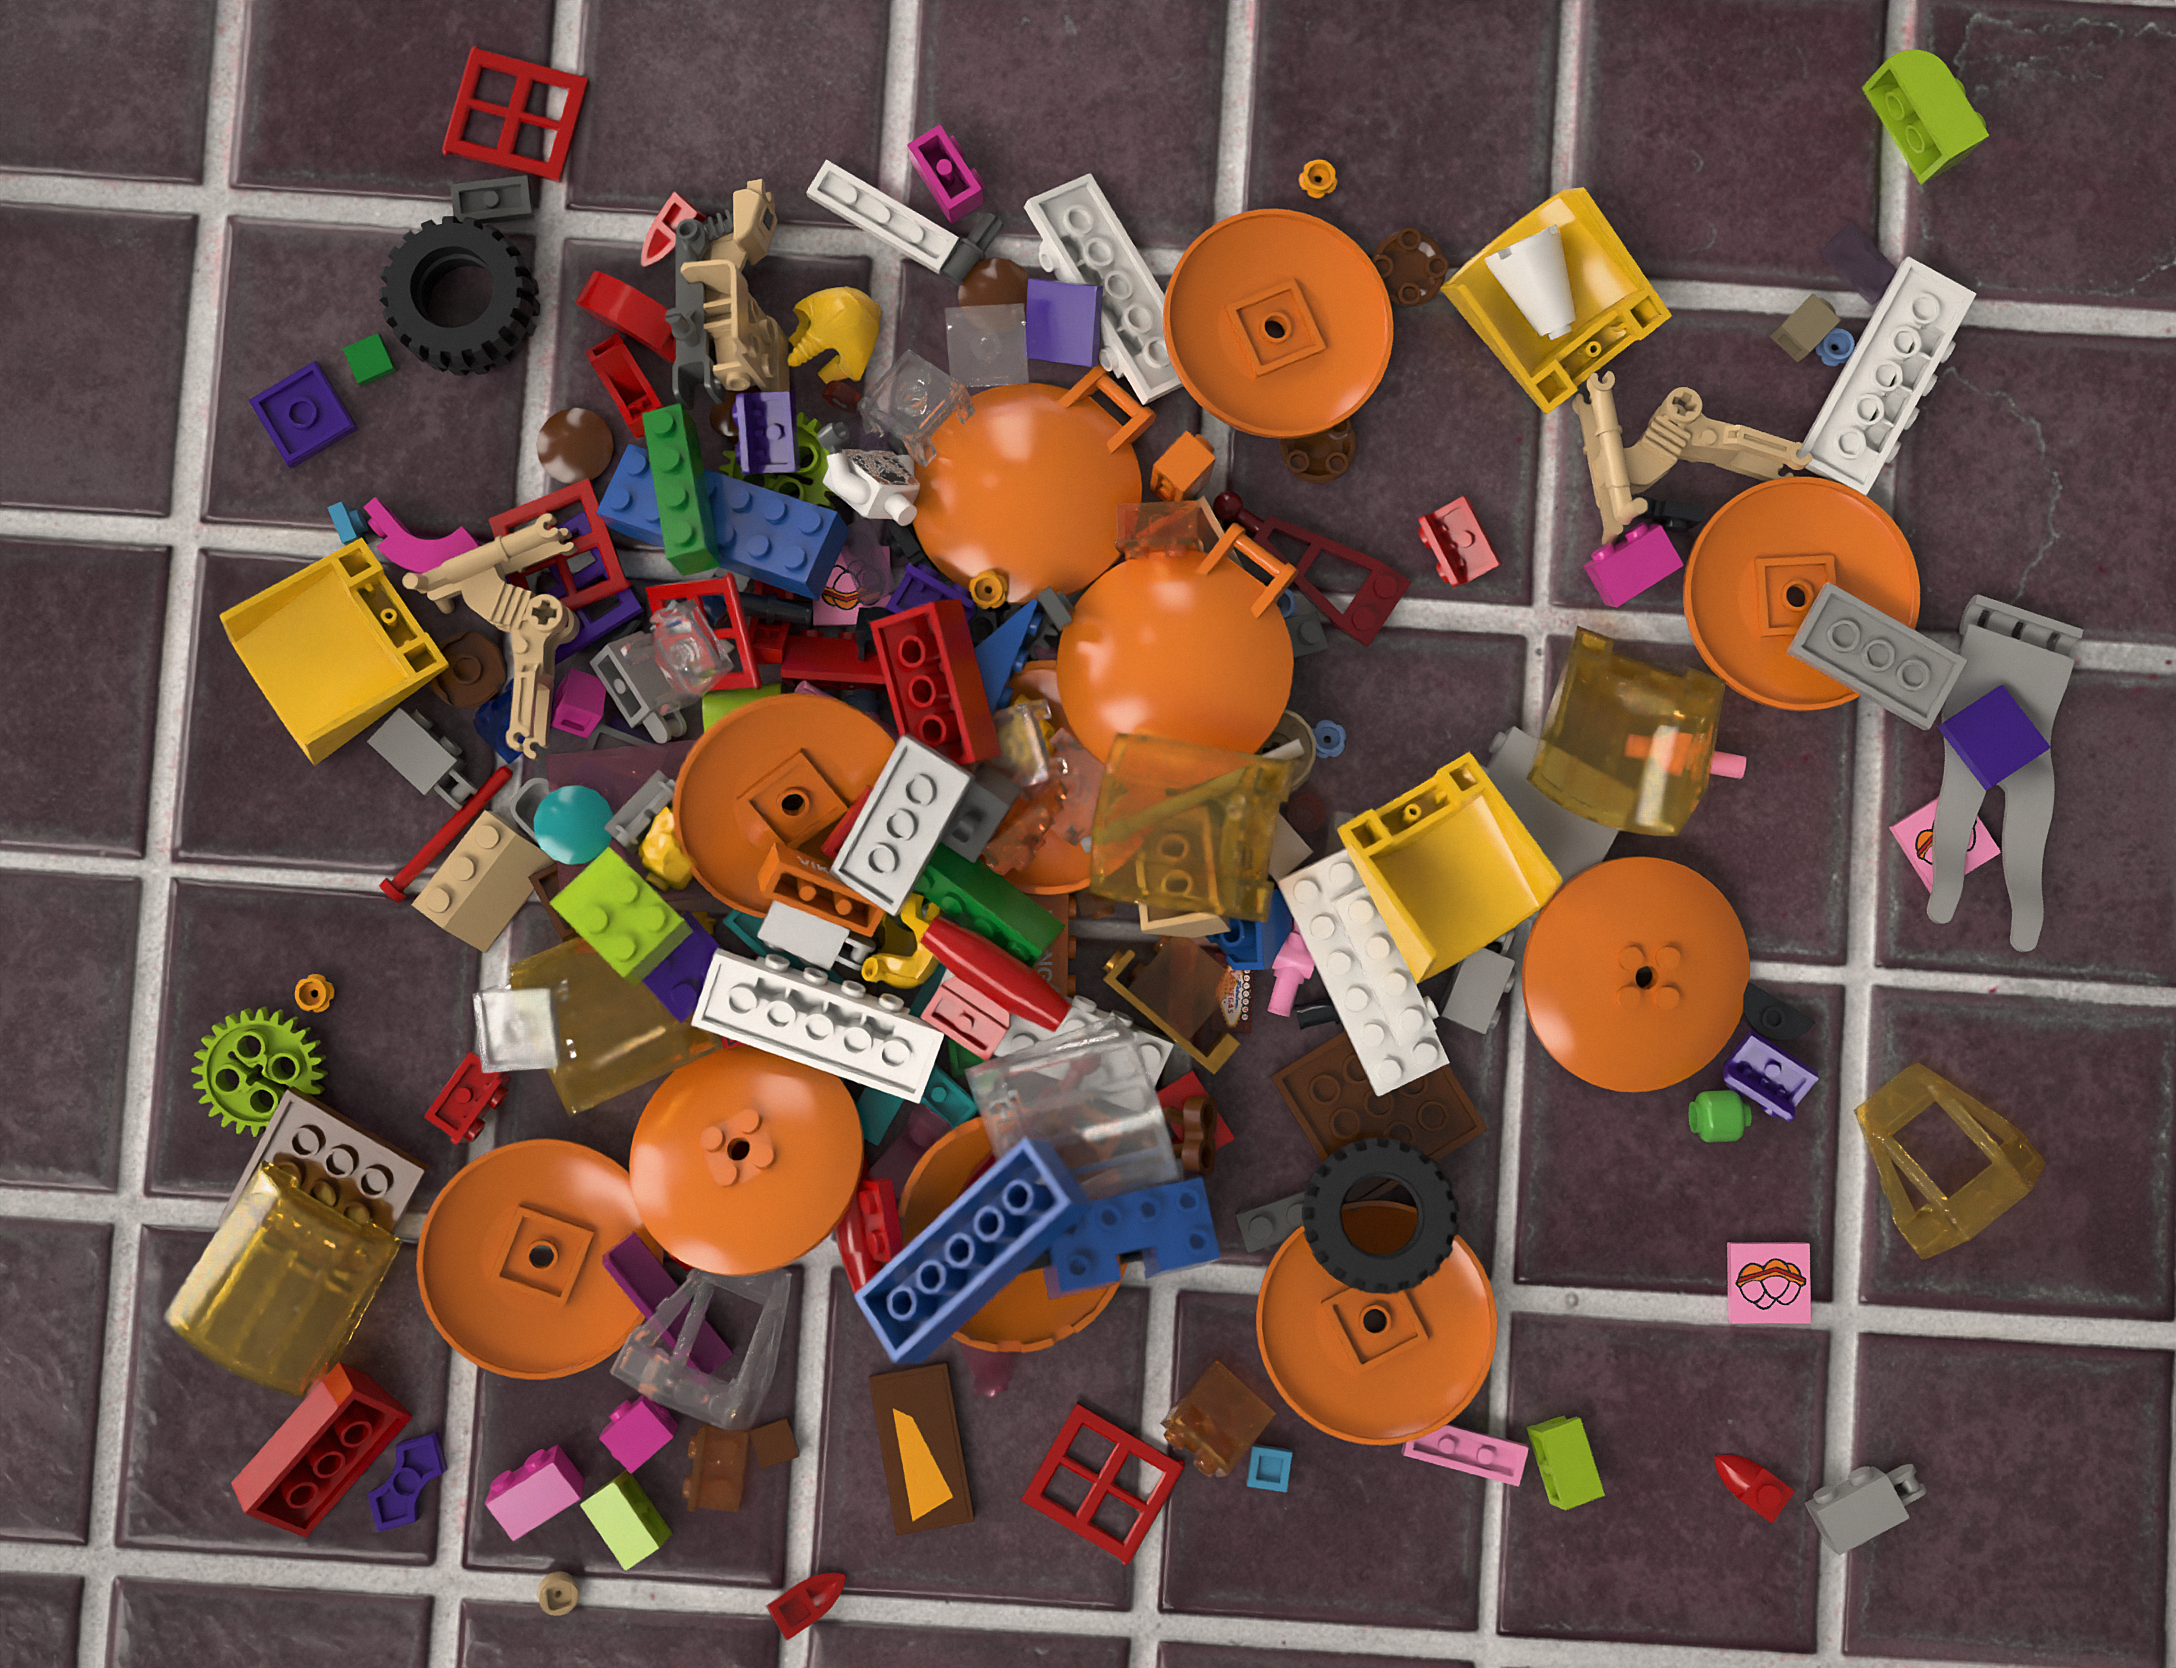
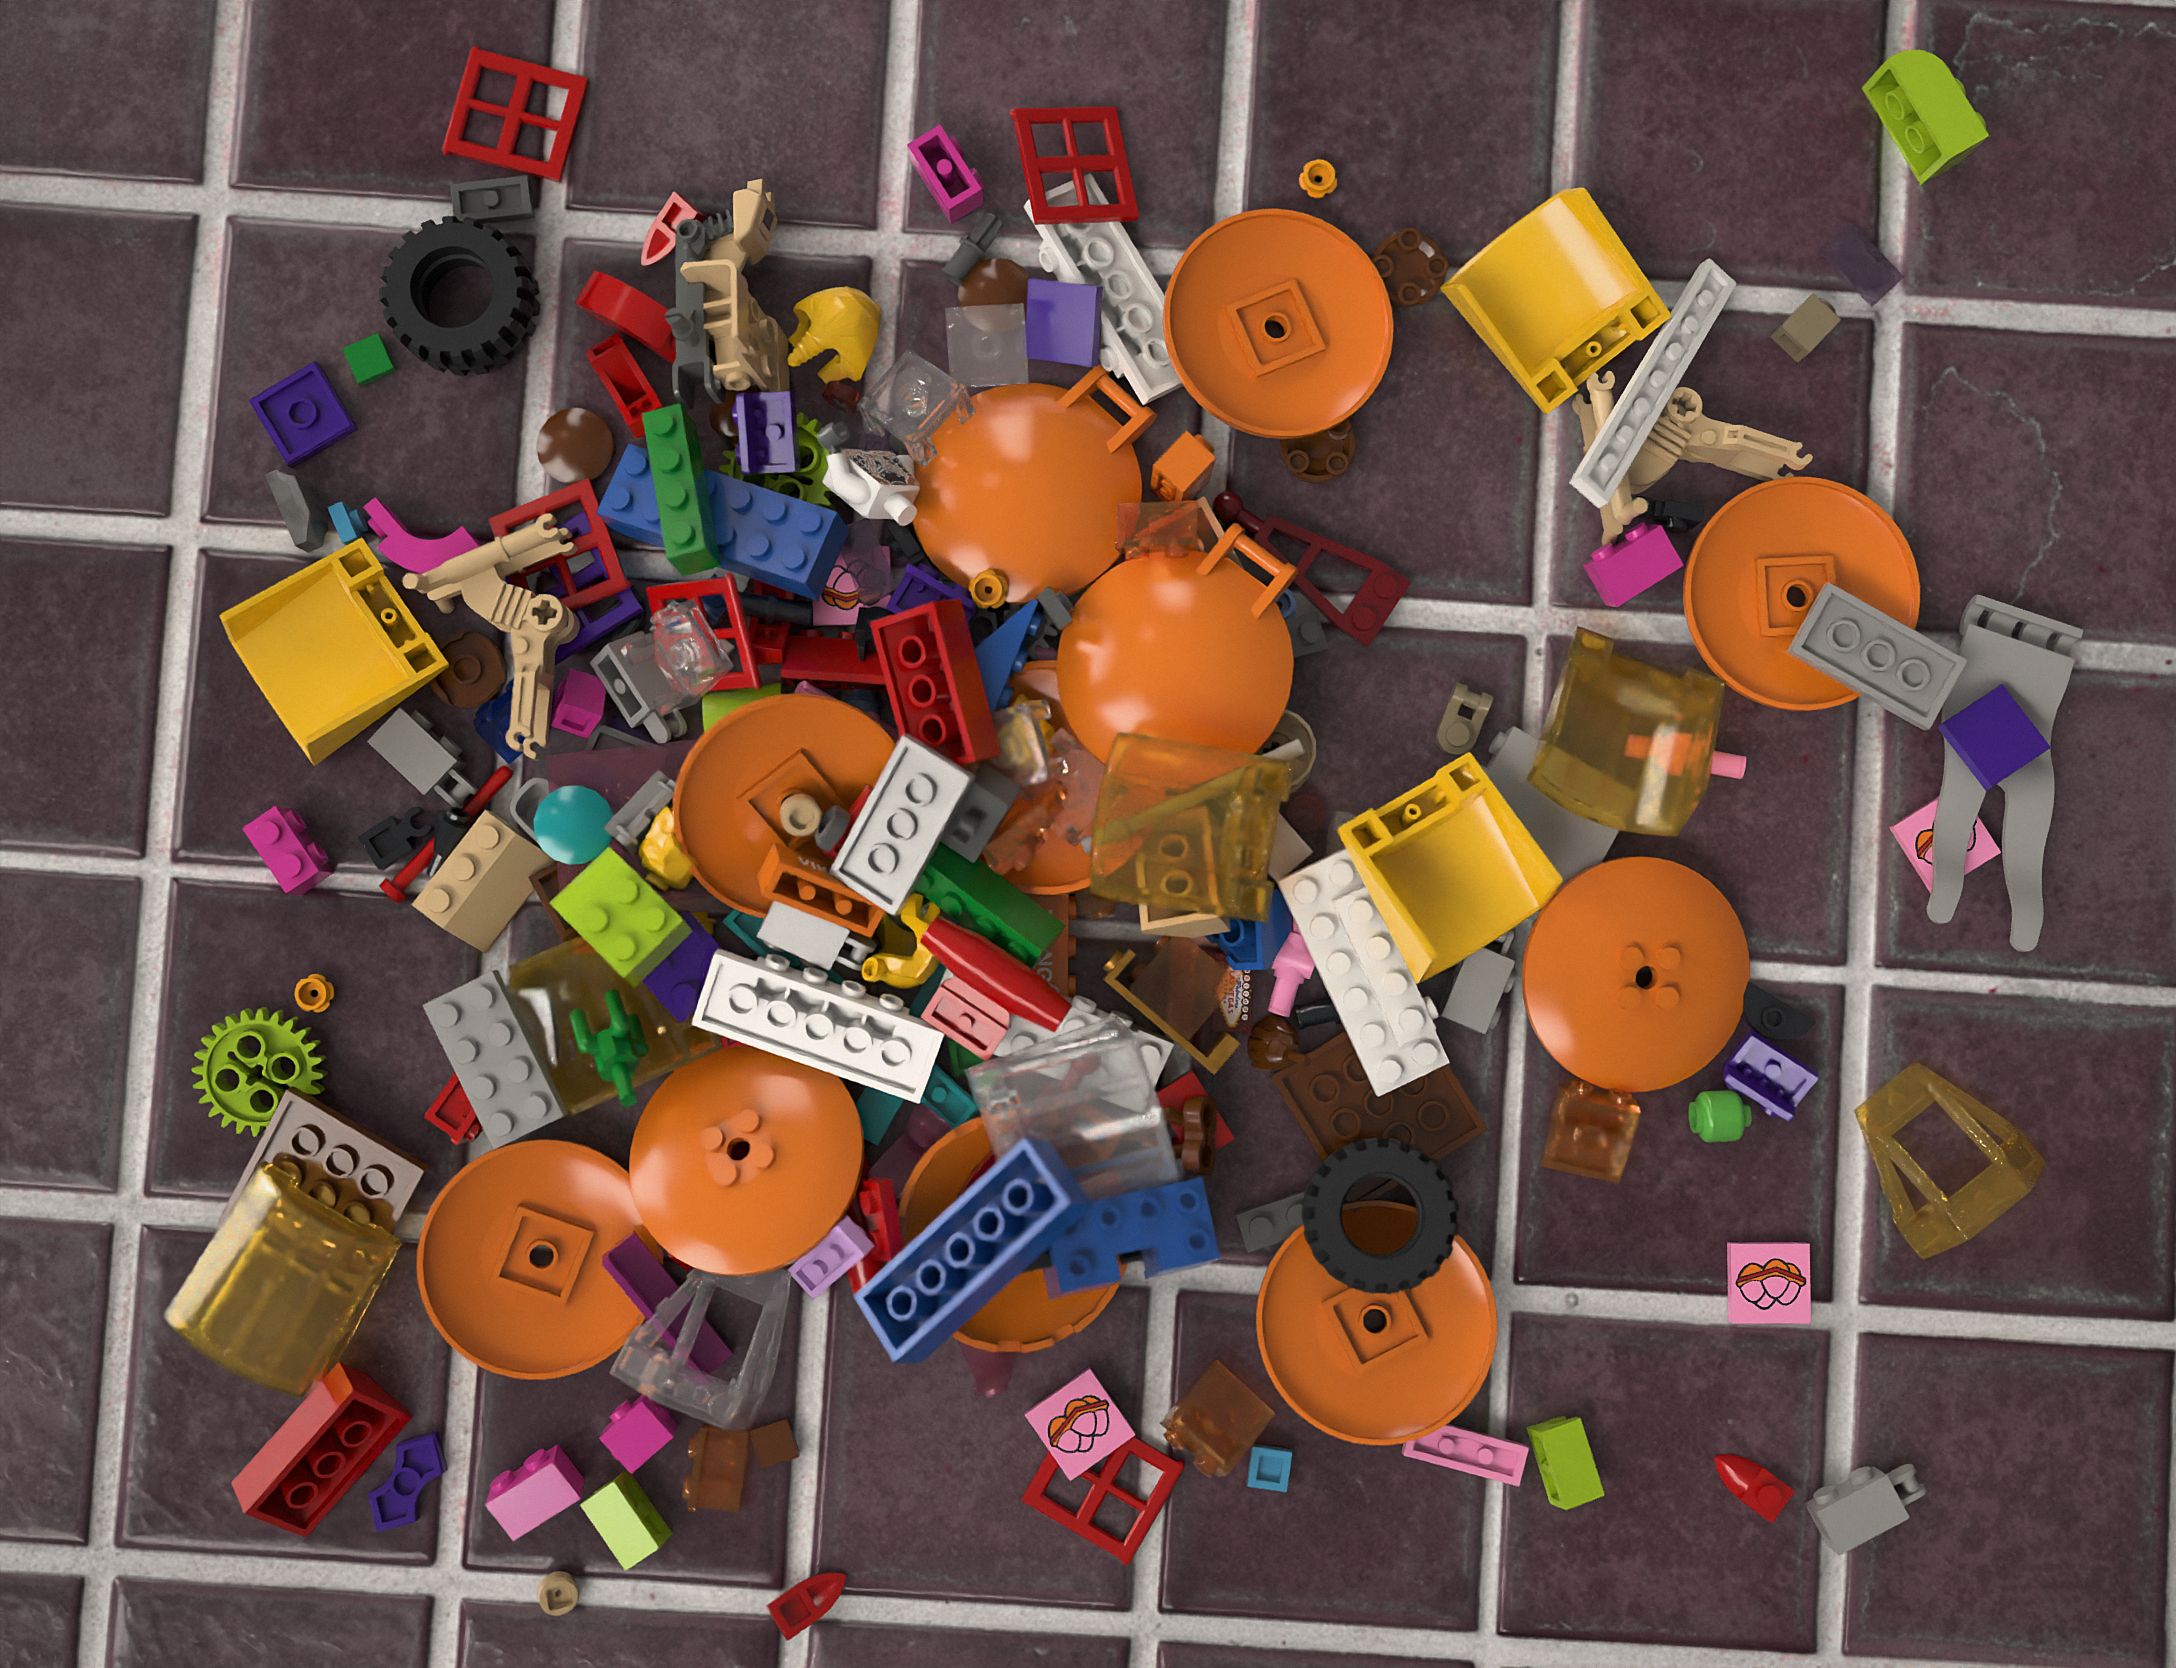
white plate [806,160,960,275] -> none
reddish brown tile [868,1361,975,1536] -> none
medium blue plate [1311,720,1346,758] -> none
bracket [1418,495,1503,588] -> none
white cone [1484,224,1576,340] -> none
white plate [1796,256,1976,496] -> none
medium blue plate [1815,328,1854,366] -> none
none -> dark pink brick [242,806,334,895]
none -> flat silver slope [265,470,329,553]
none -> black plate [358,807,435,871]
none -> light grey plate [422,969,568,1150]
none -> black cone [426,807,474,877]
none -> green plant [569,989,649,1107]
none -> tan tile [780,794,822,836]
none -> lavender plate [787,1216,874,1300]
none -> dark grey tile [814,805,850,852]
none -> red window [1010,106,1139,225]
none -> bright pink tile [1025,1367,1136,1481]
none -> reddish brown piece [1247,1013,1311,1071]
none -> dark tan plate [1435,682,1494,756]
none -> clear orange plate [1540,1080,1641,1184]
none -> white plate [1569,258,1737,508]

